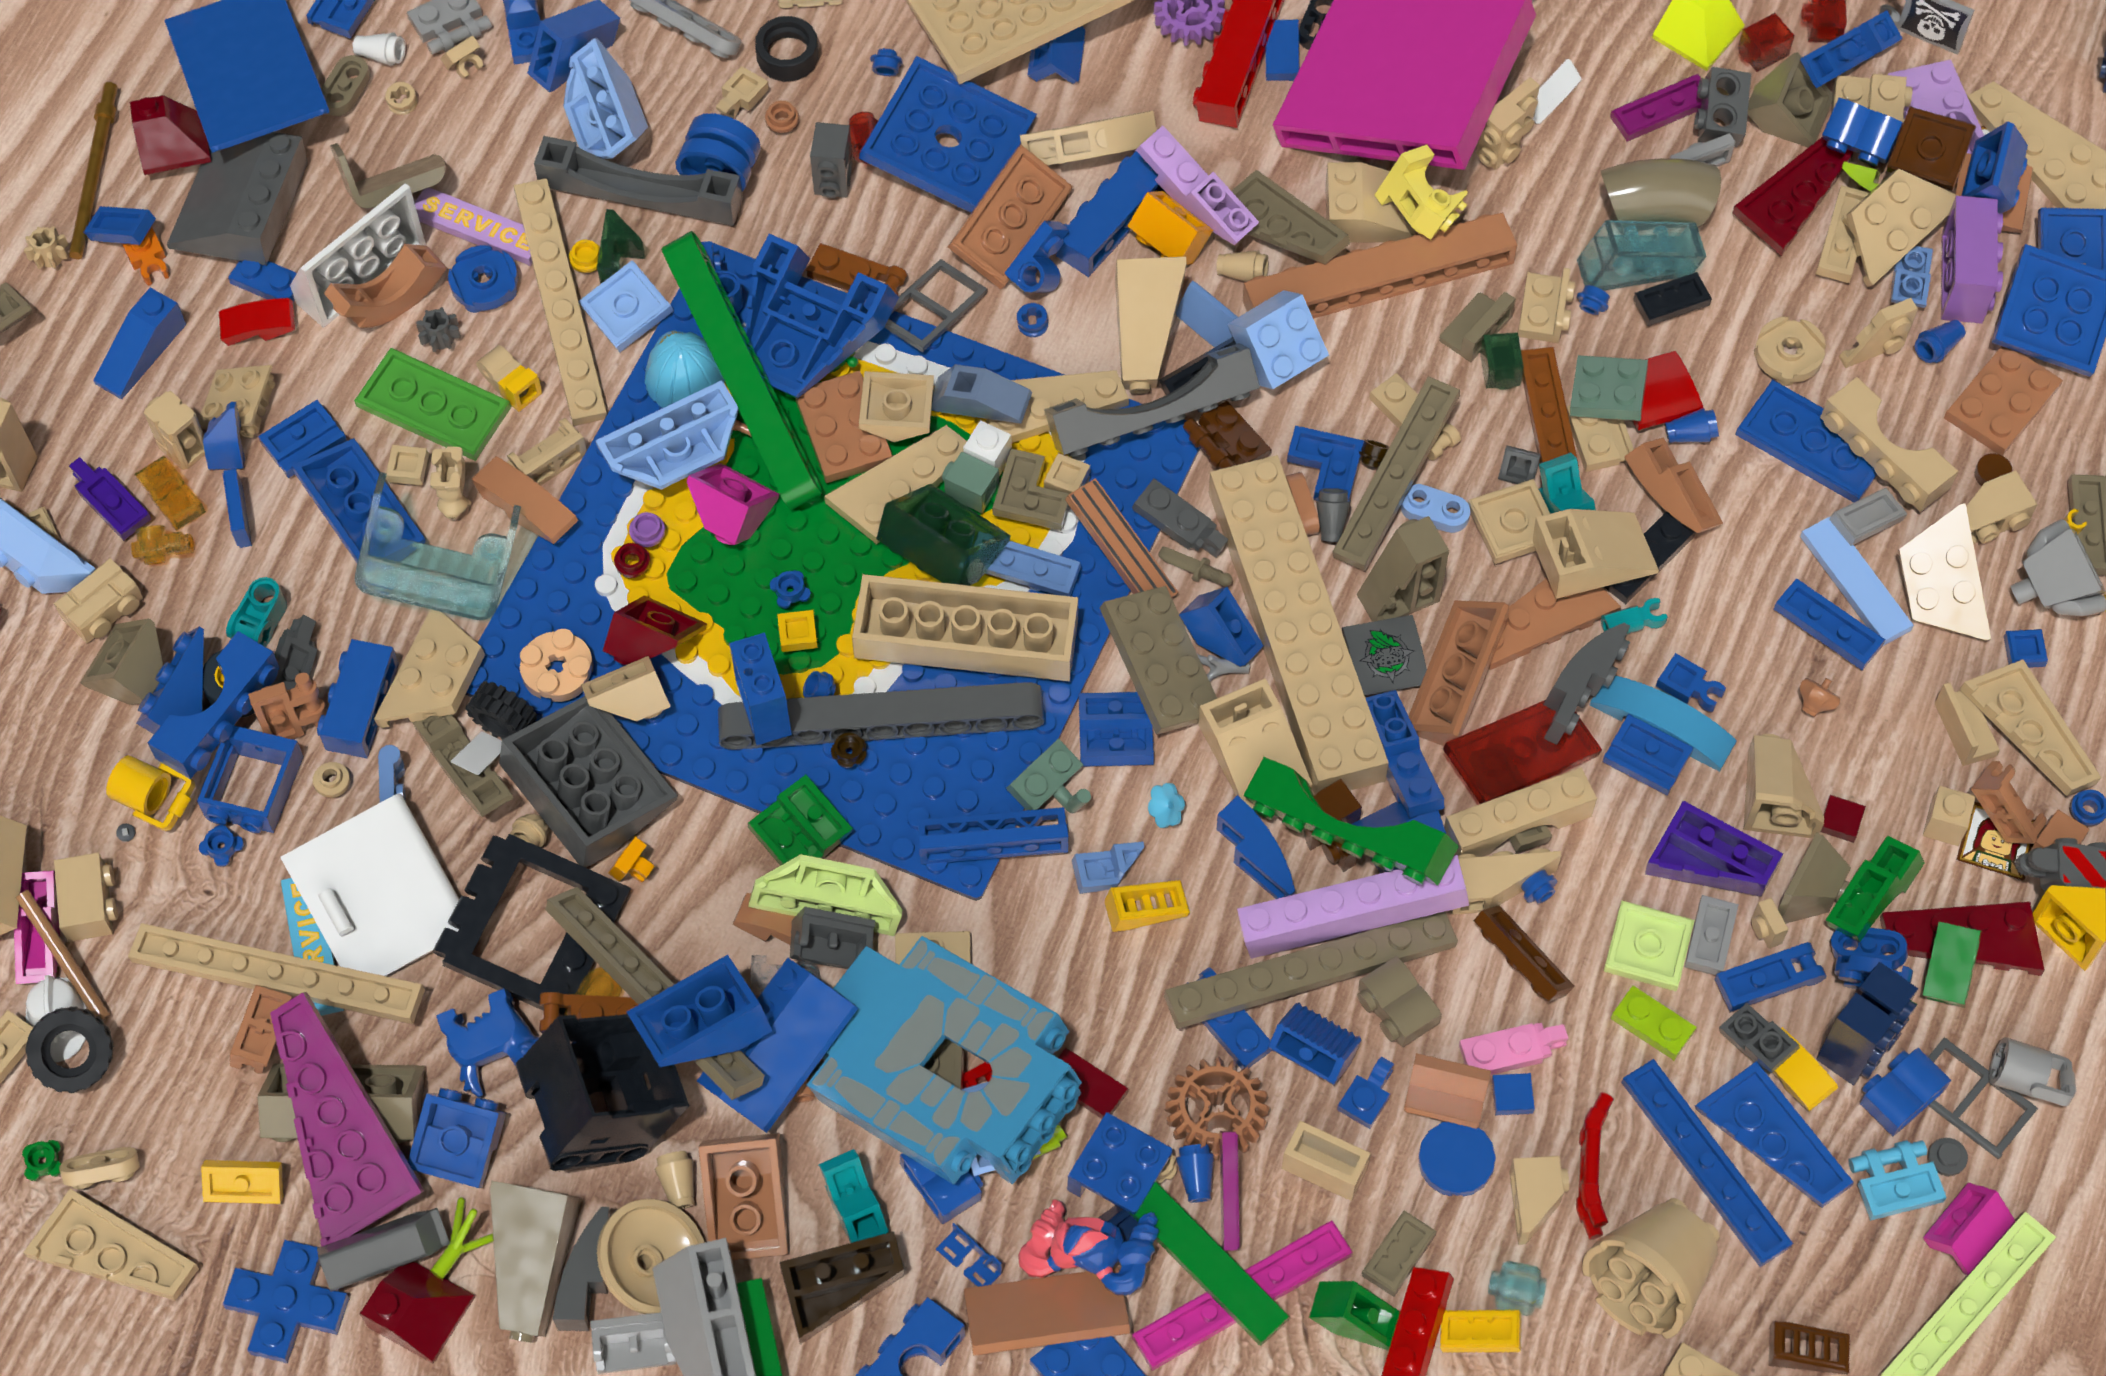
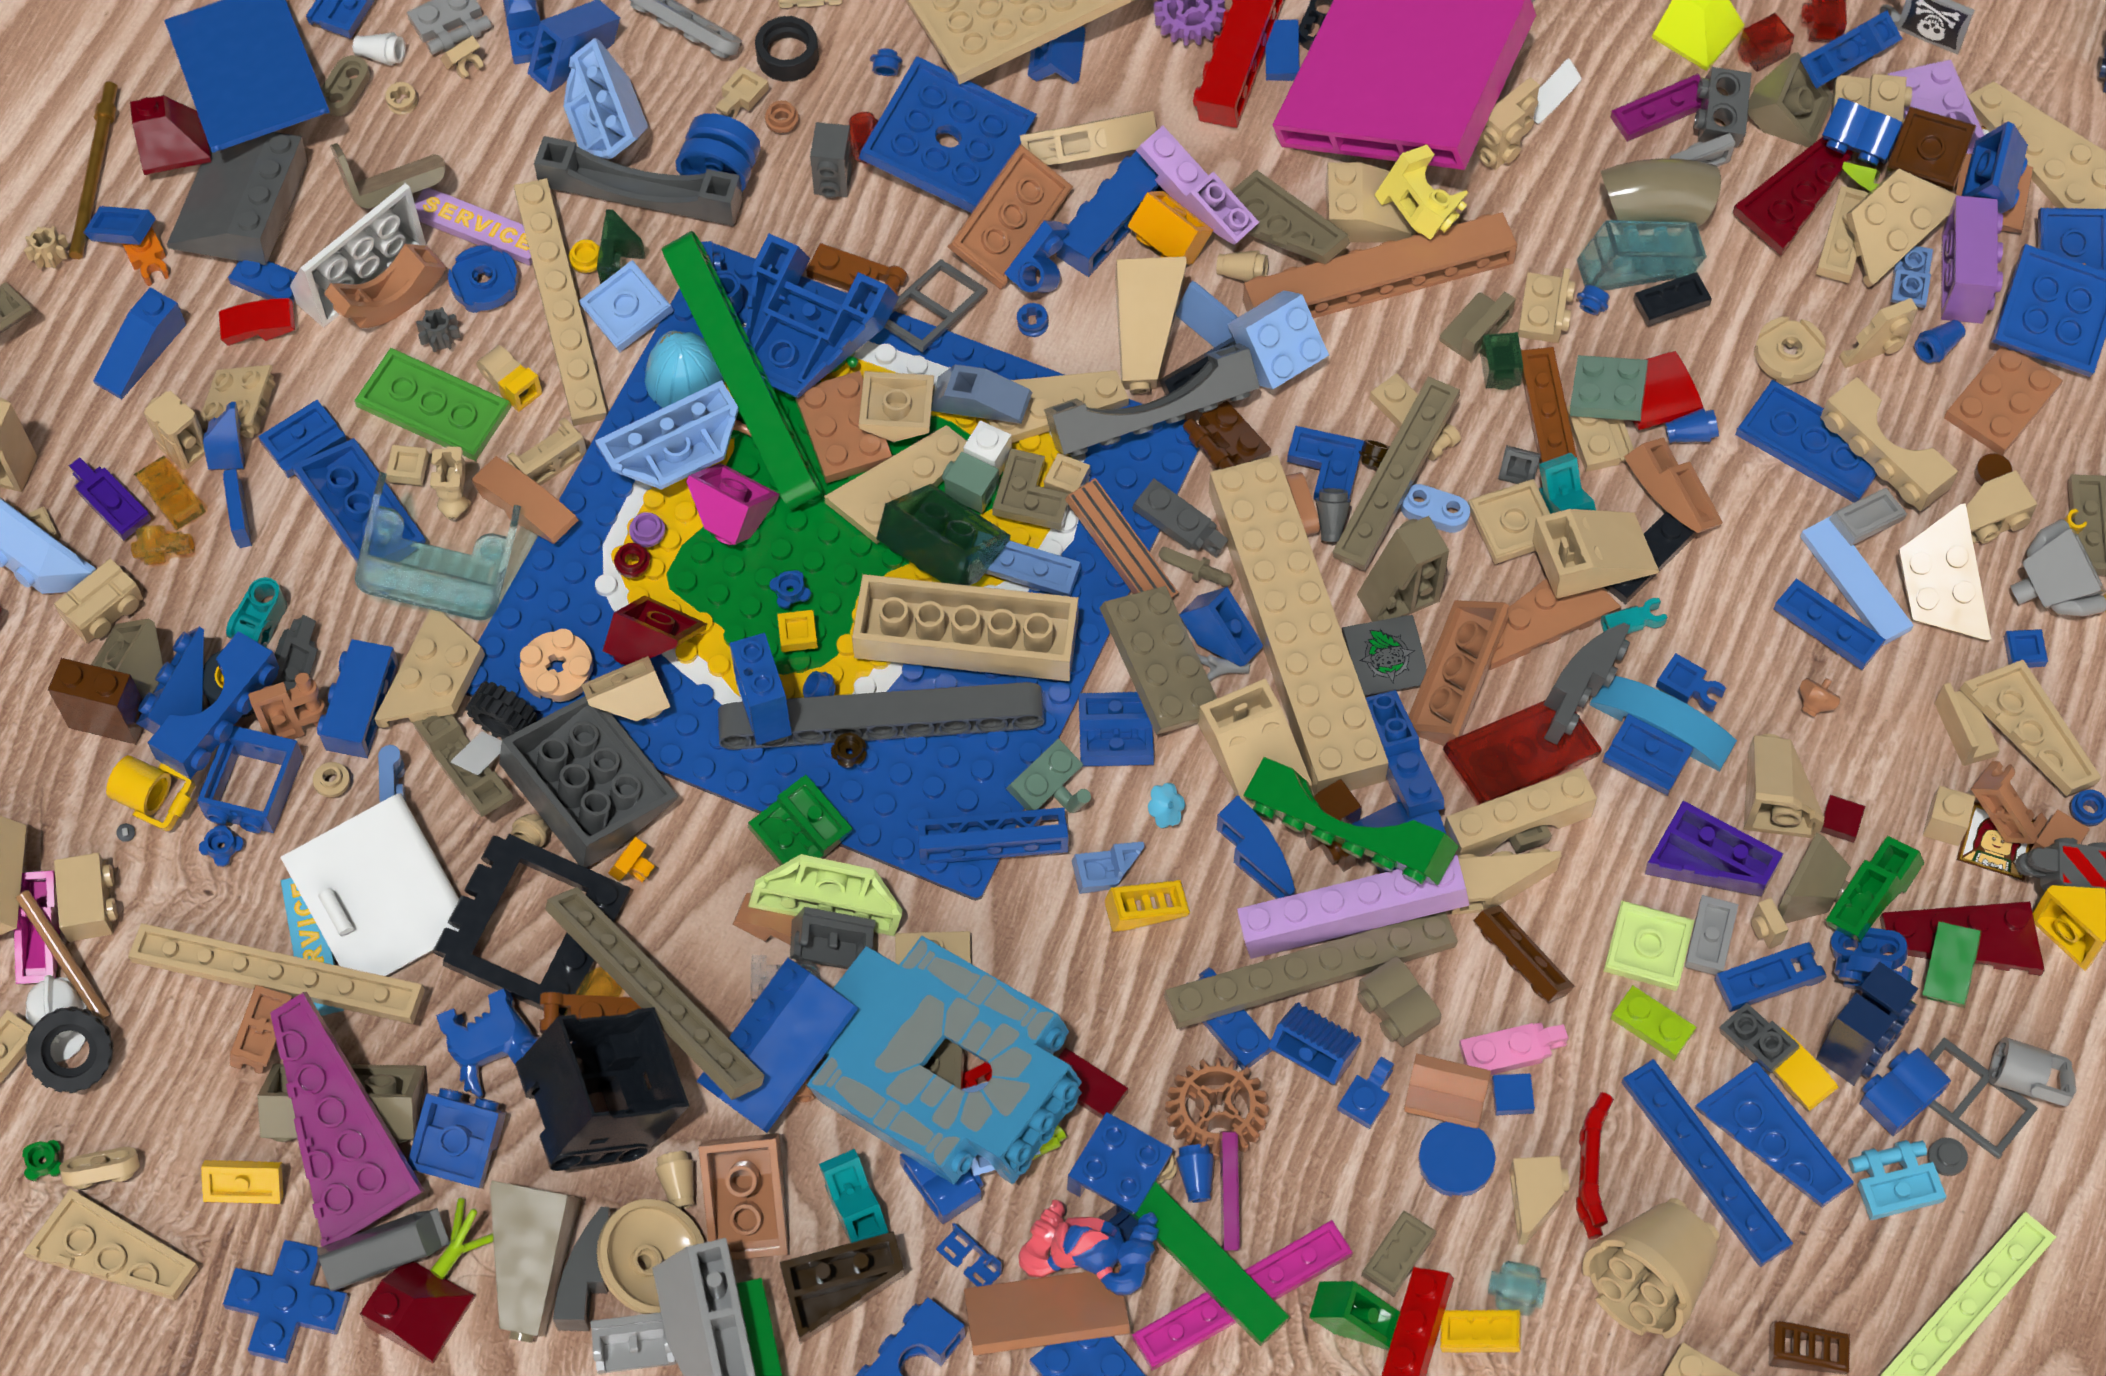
blue slope [627,954,772,1067] -> none
tan brick [1281,1121,1371,1201] -> none
blue plate [1521,870,1557,904] -> none
dark pink panel [1923,1182,2015,1276] -> none
none -> reddish brown brick [48,658,143,745]

